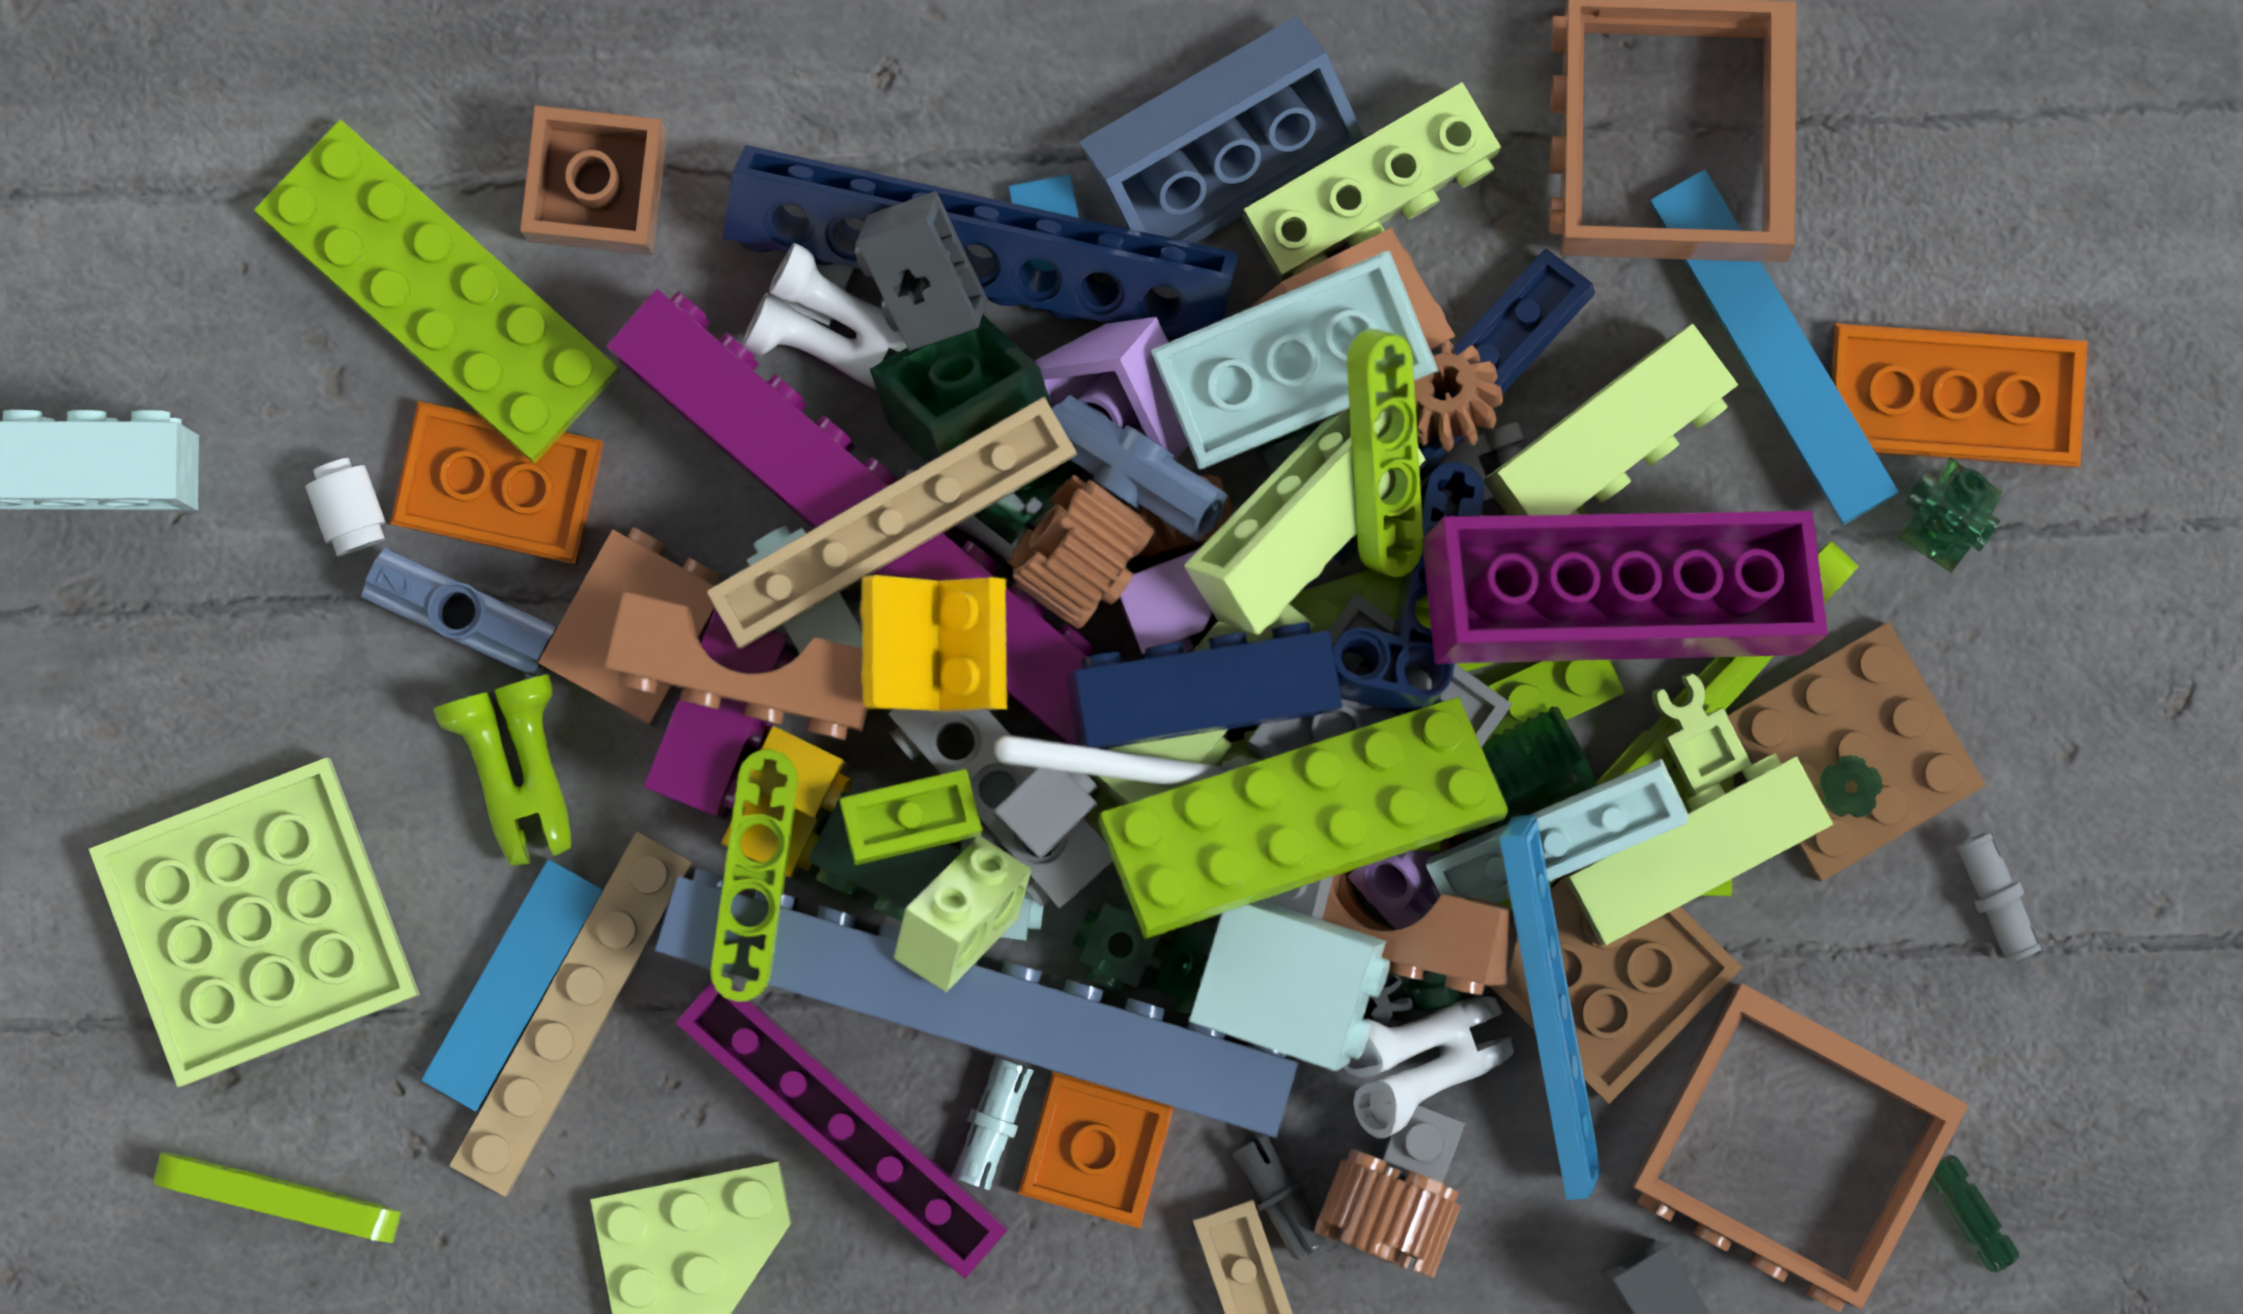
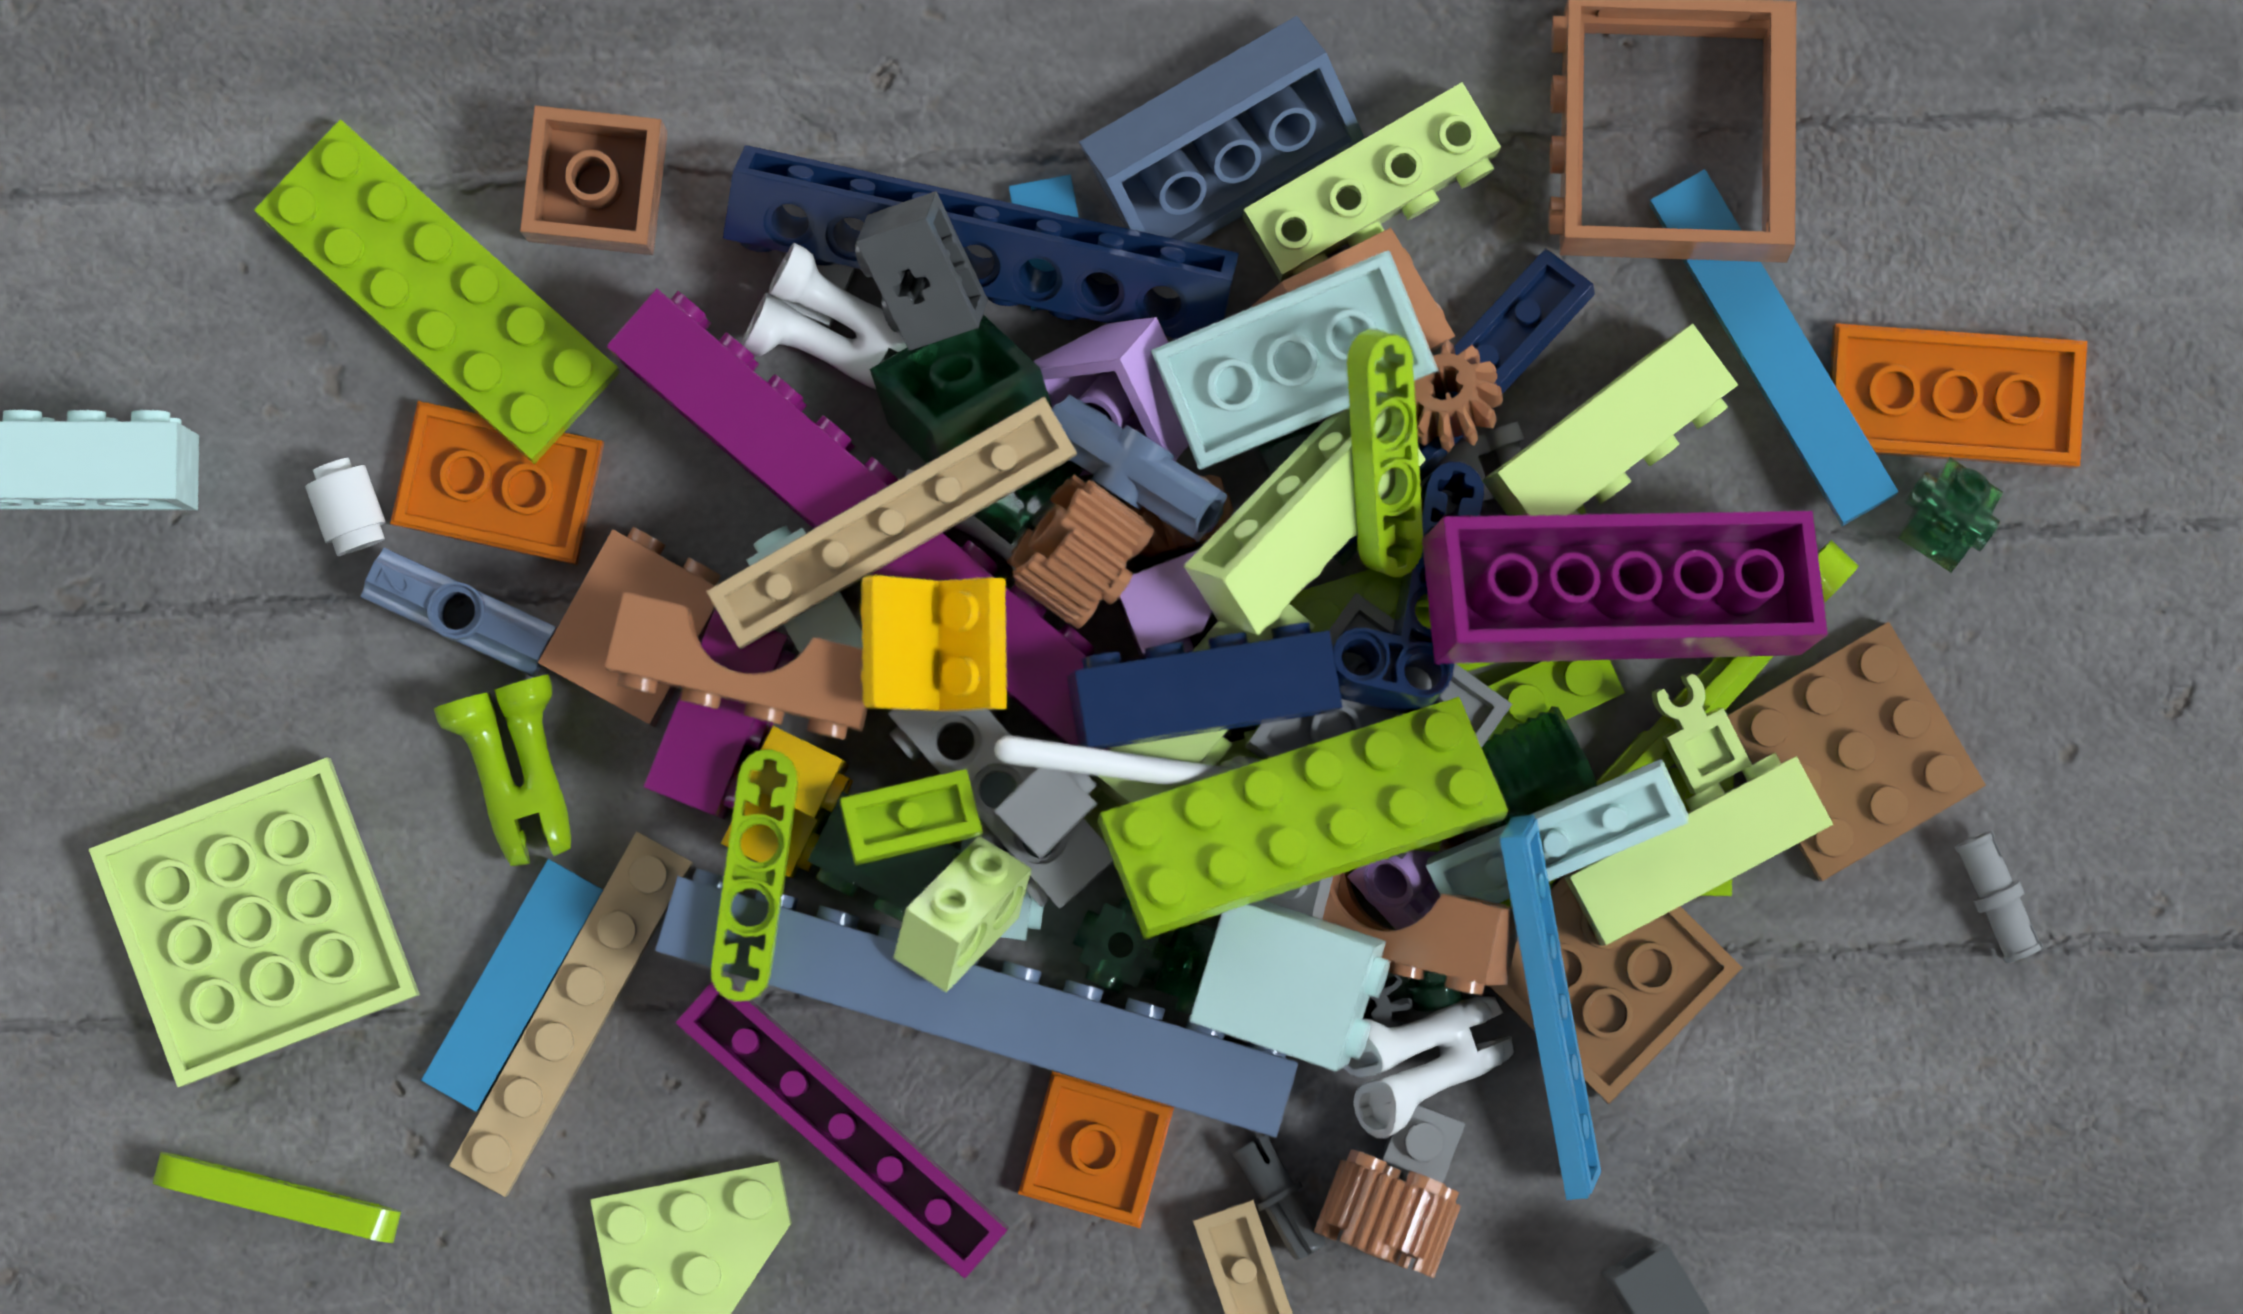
light aqua pin [952,1056,1034,1190] -> none
nougat window [1628,983,1969,1313] -> none
clear green plate [1819,755,1882,818] -> none
clear green axle [1930,1155,2020,1273] -> none

